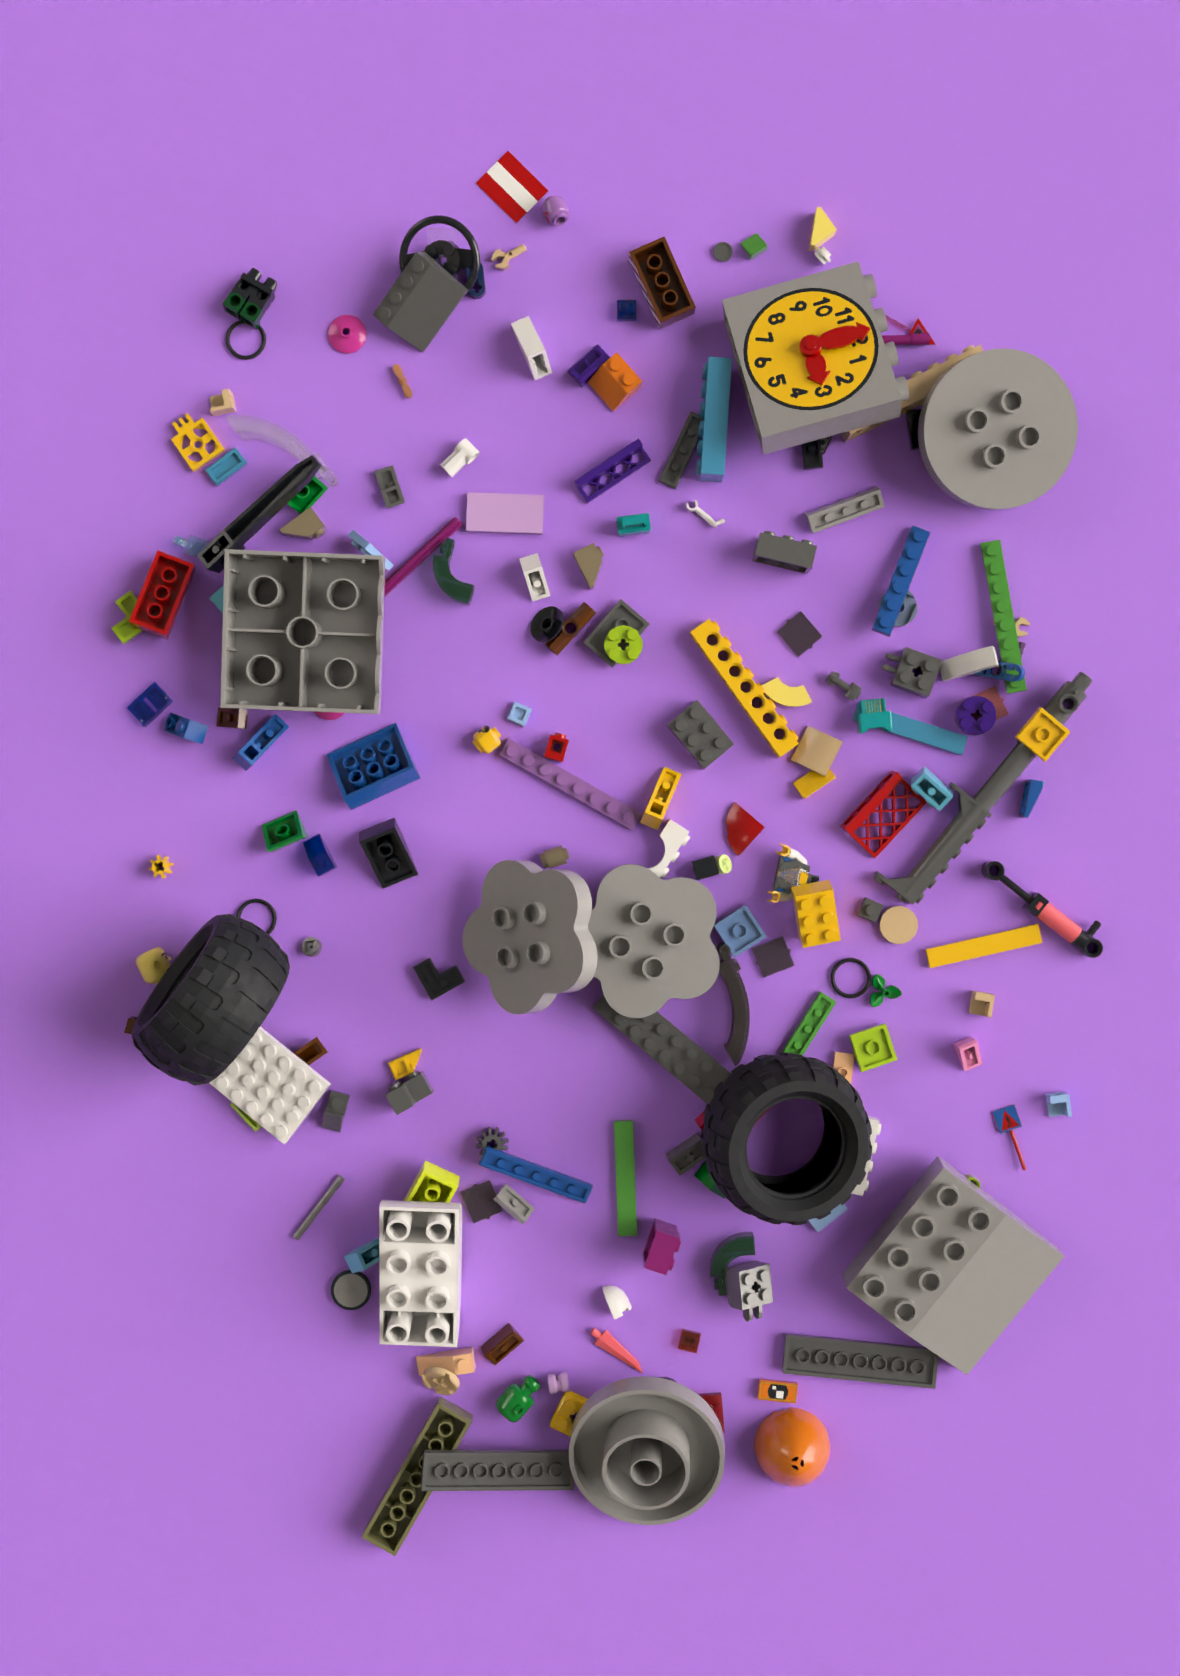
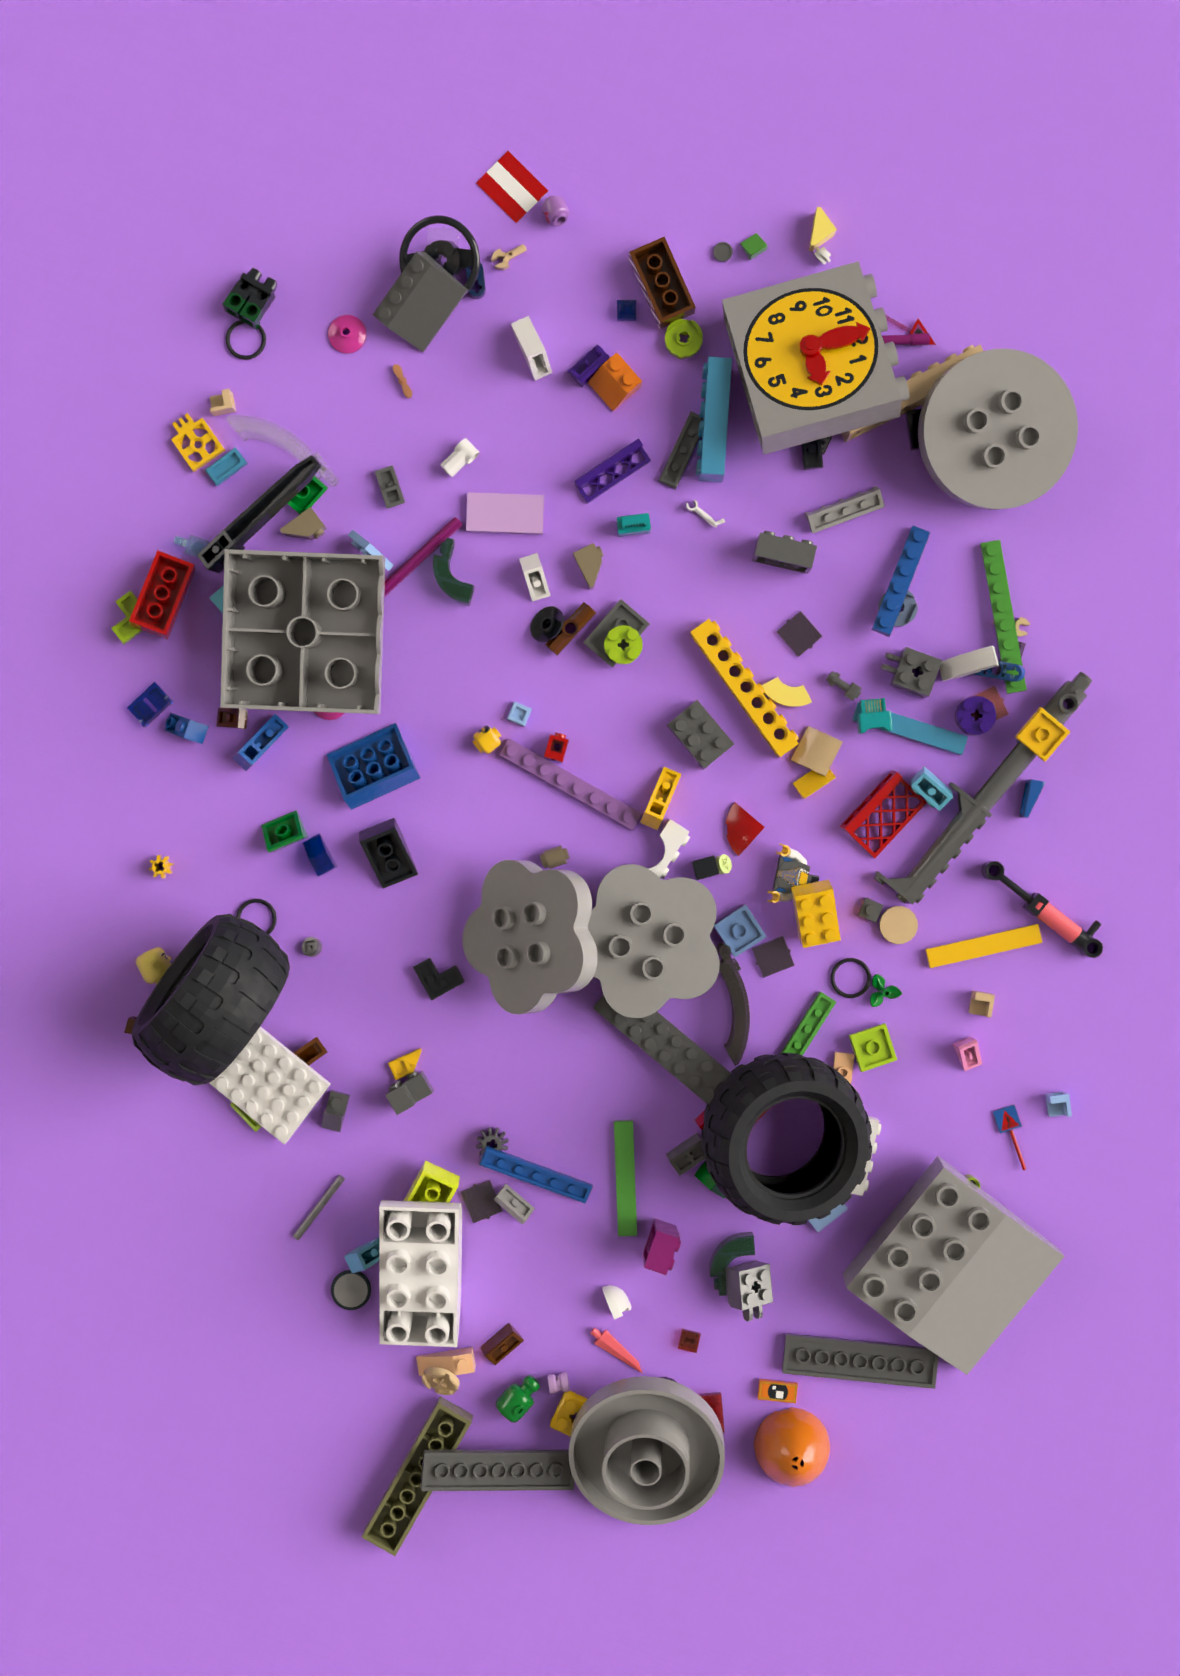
none -> lime plate [664,319,703,359]

